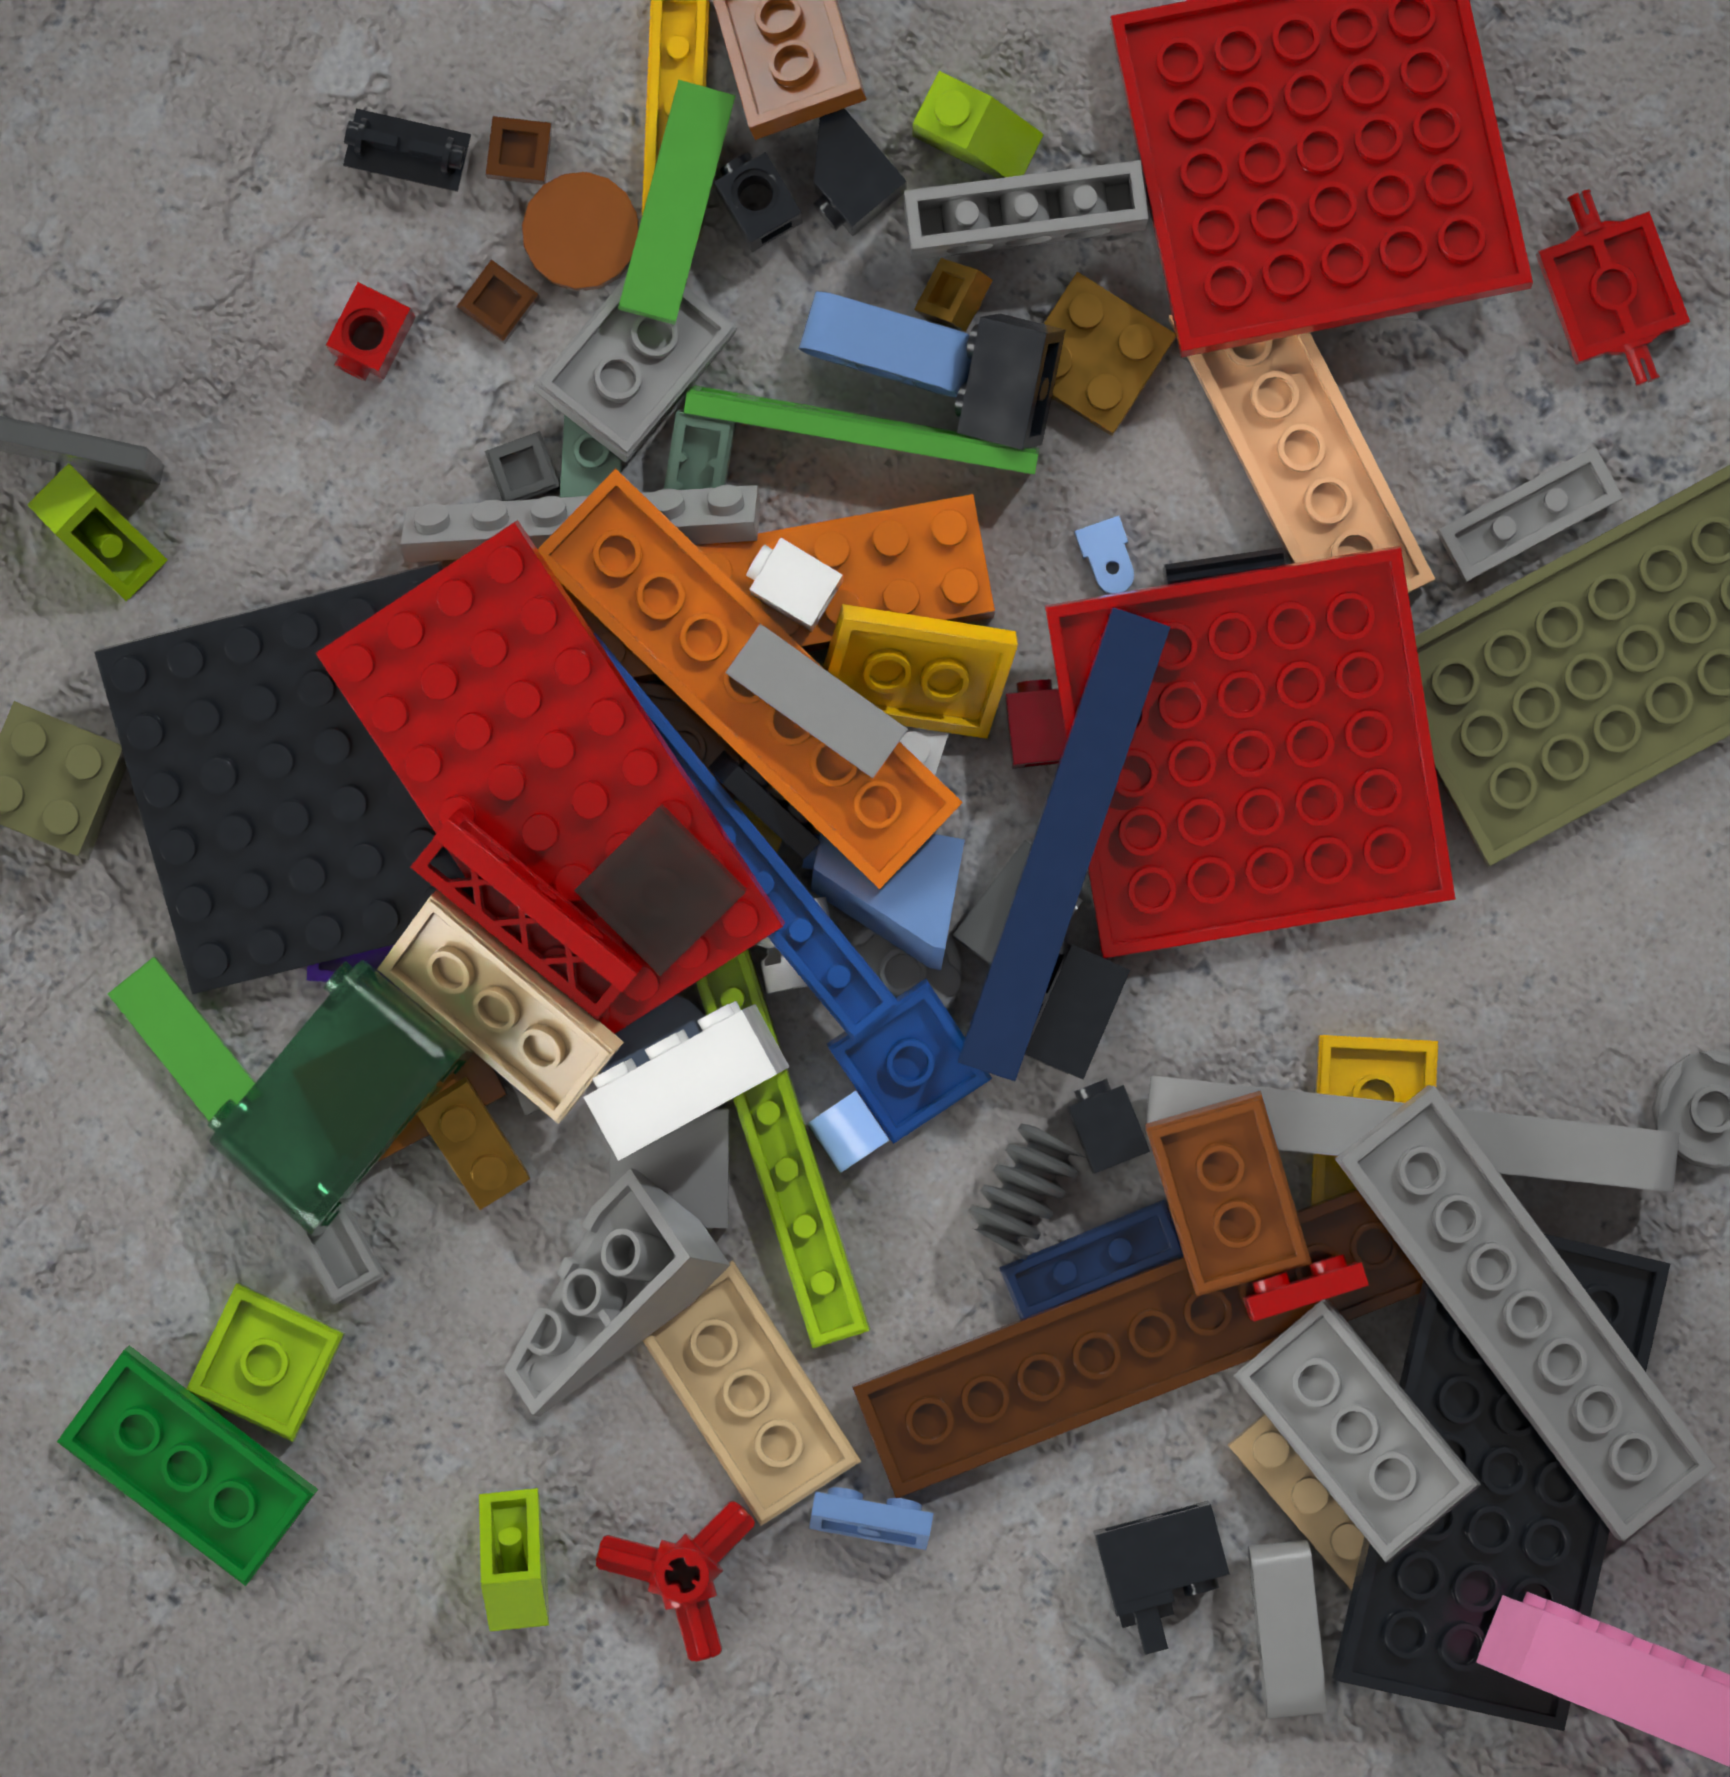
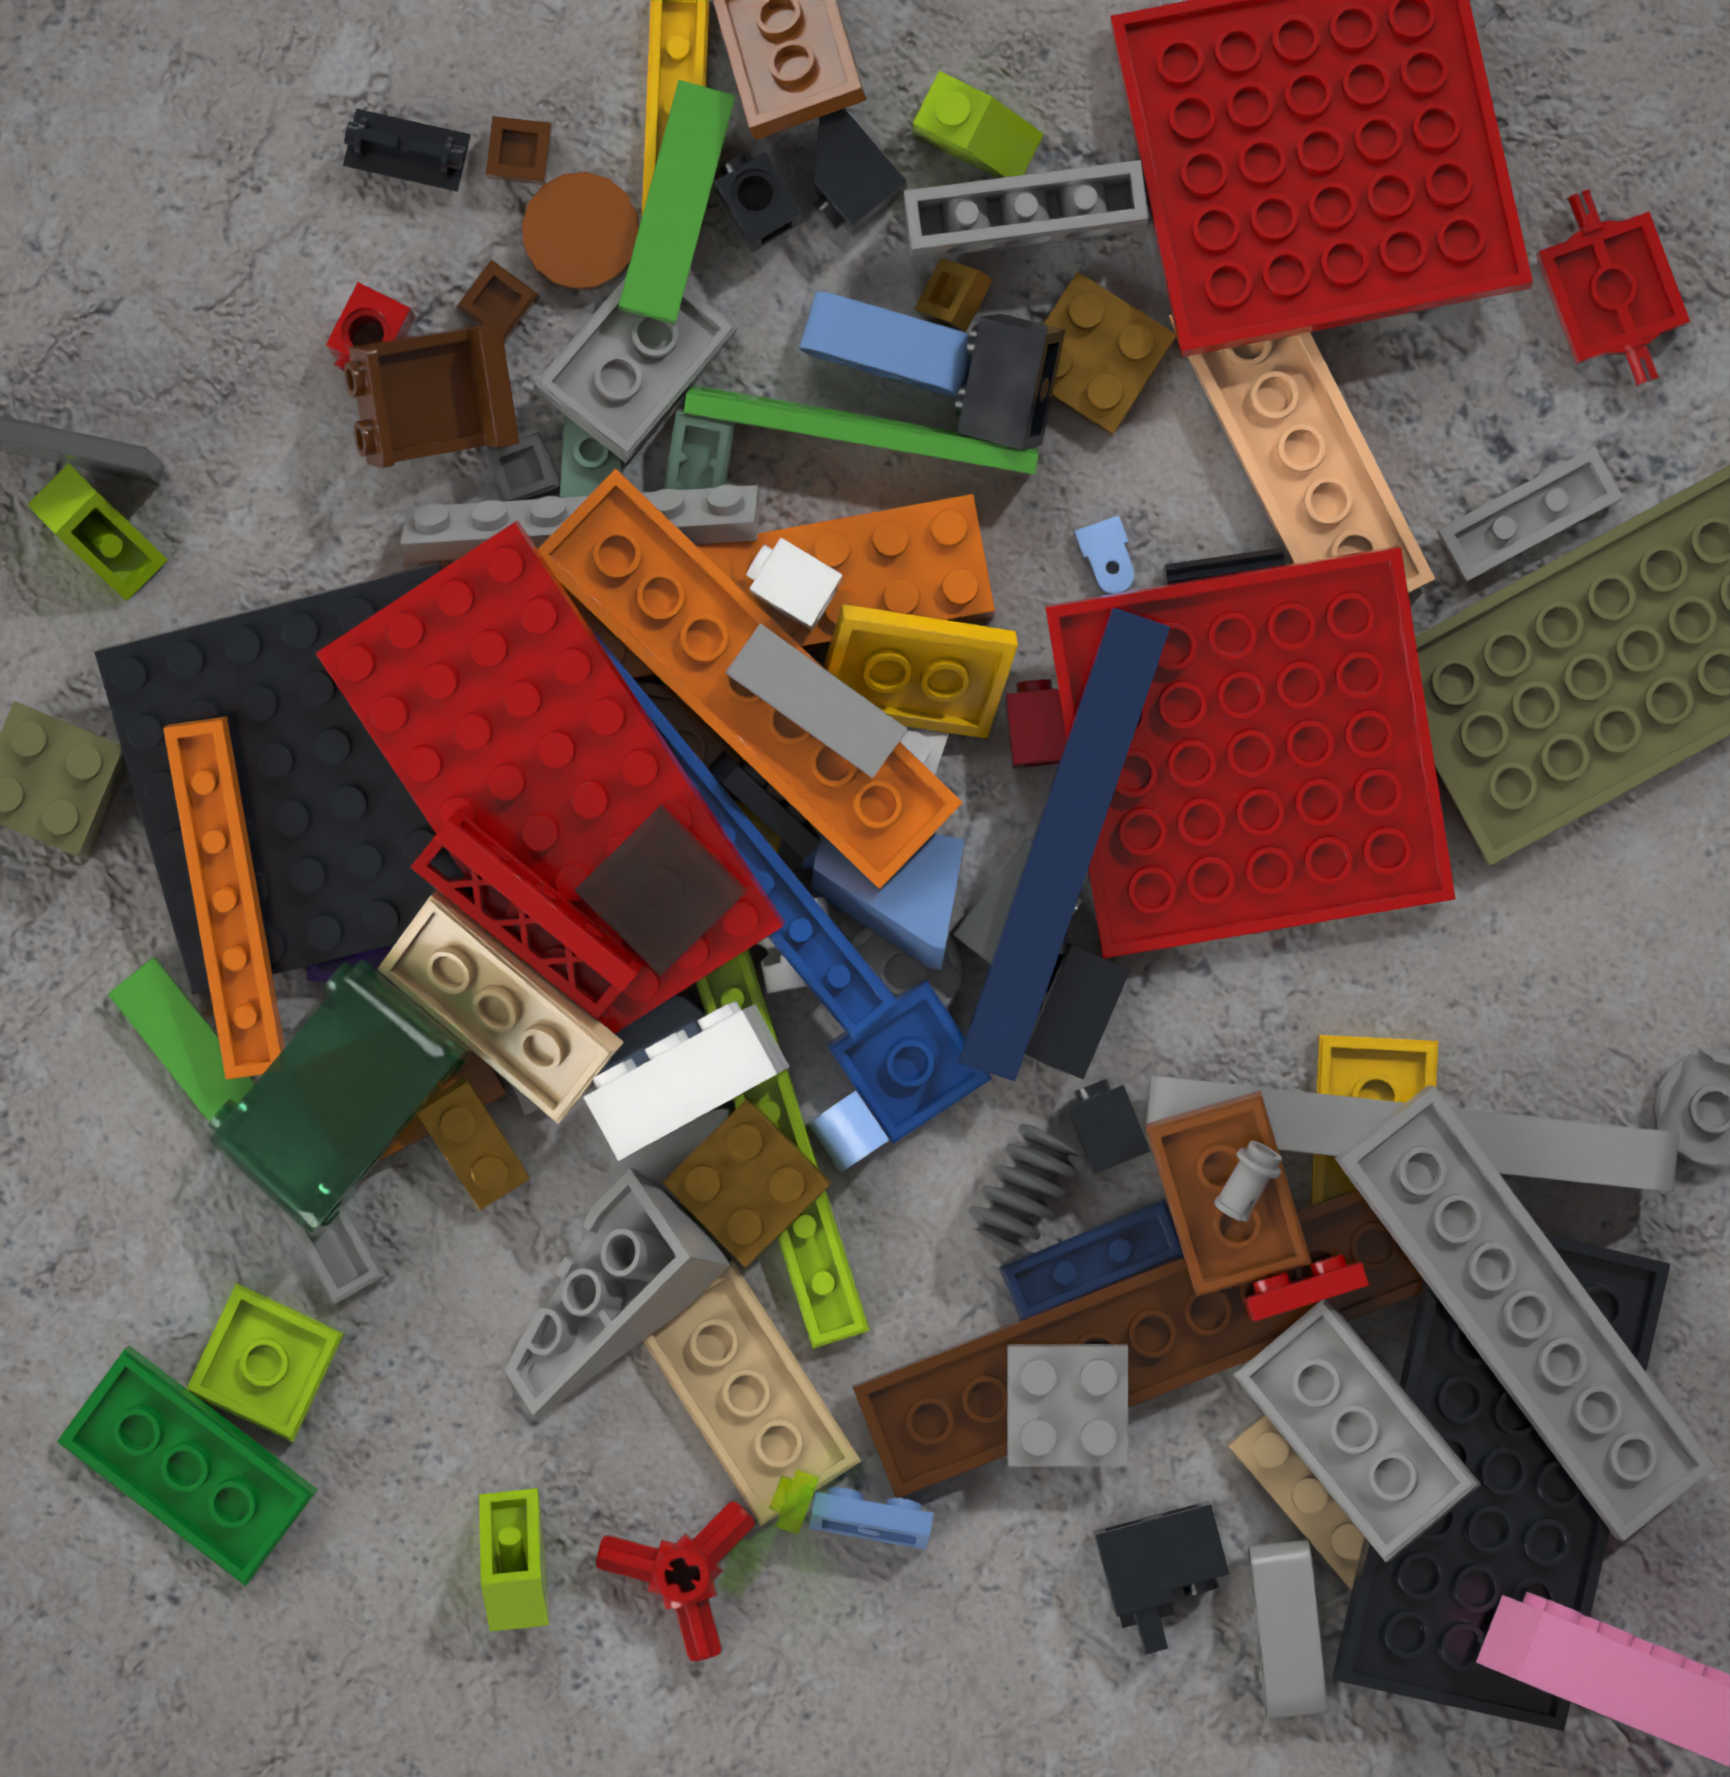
none -> orange plate [163,716,289,1080]
none -> reddish brown panel [344,323,520,468]
none -> pearl gold plate [662,1098,832,1268]
none -> clear neon green plate [769,1466,820,1535]
none -> light grey plate [1007,1344,1128,1467]
none -> light grey pin [1214,1141,1282,1222]

